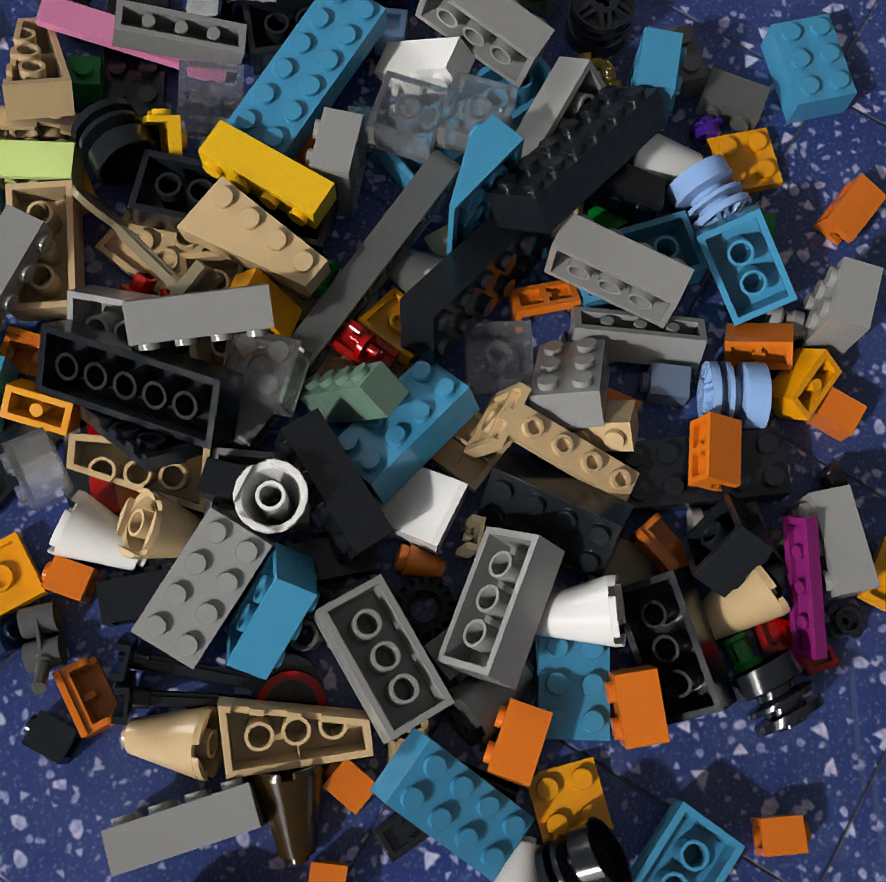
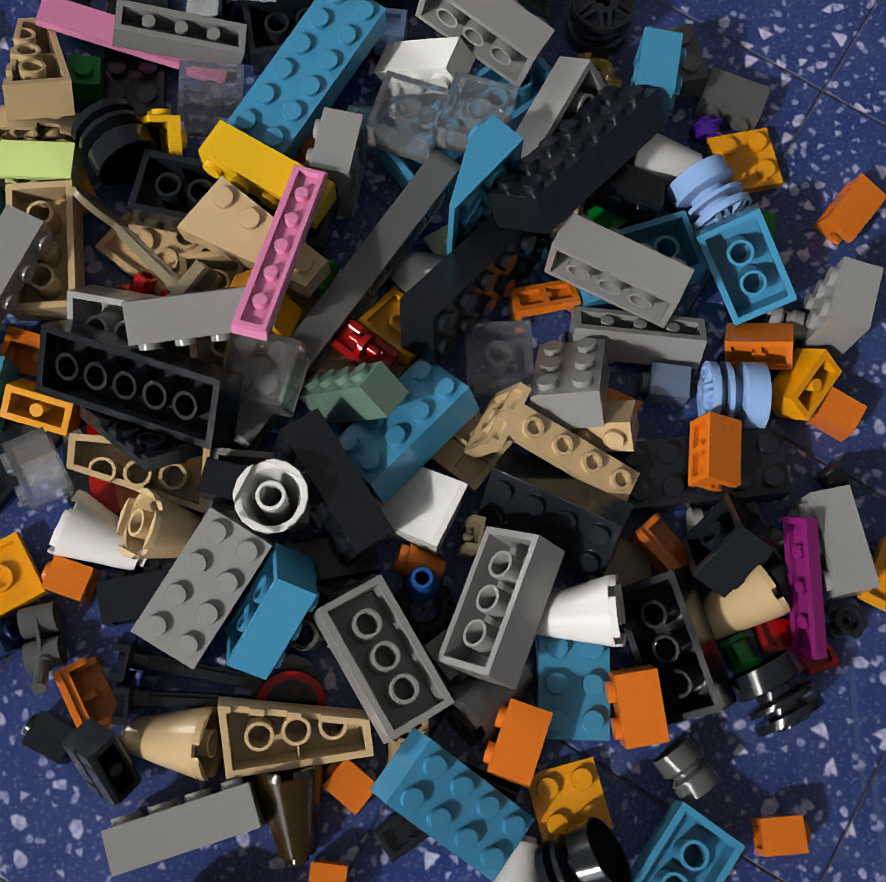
dark azure brick [760,13,857,124] -> none
none -> black brick [62,719,142,806]
none -> bright pink tile [231,165,328,341]
none -> blue cone [404,566,439,601]
none -> dark grey wheel [653,735,721,804]

